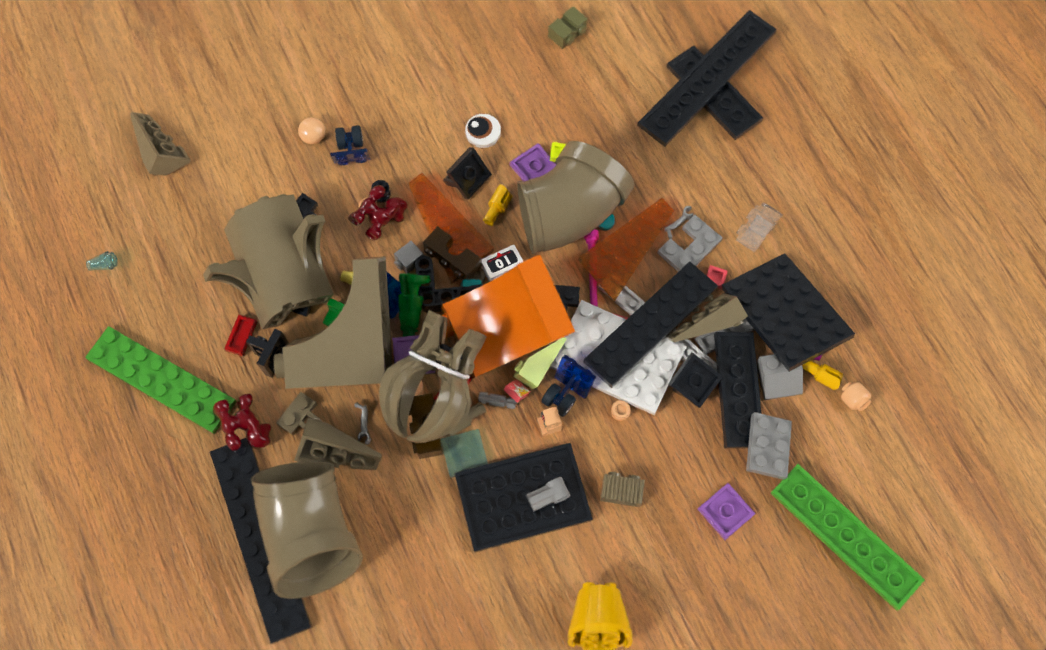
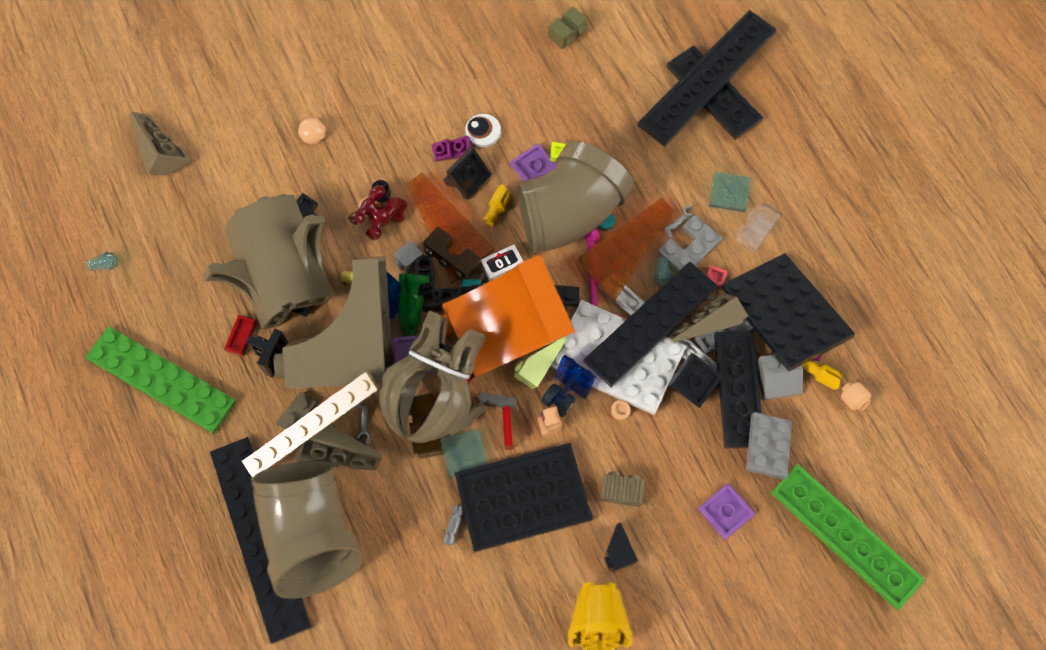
dark red animal [213,394,272,451] -> none
green panel [323,298,345,327] -> none
plate [330,125,370,166] -> none
coral tile [504,379,531,403] -> none
light grey piece [527,477,571,511] -> none
none -> plate [242,371,380,476]
none -> magenta slope [432,135,471,162]
none -> light grey axle [443,505,464,545]
none -> red tile [502,406,513,450]
none -> black slope [604,522,638,573]
none -> clear light blue cone [654,257,673,286]
none -> clear light blue tile [709,172,750,213]

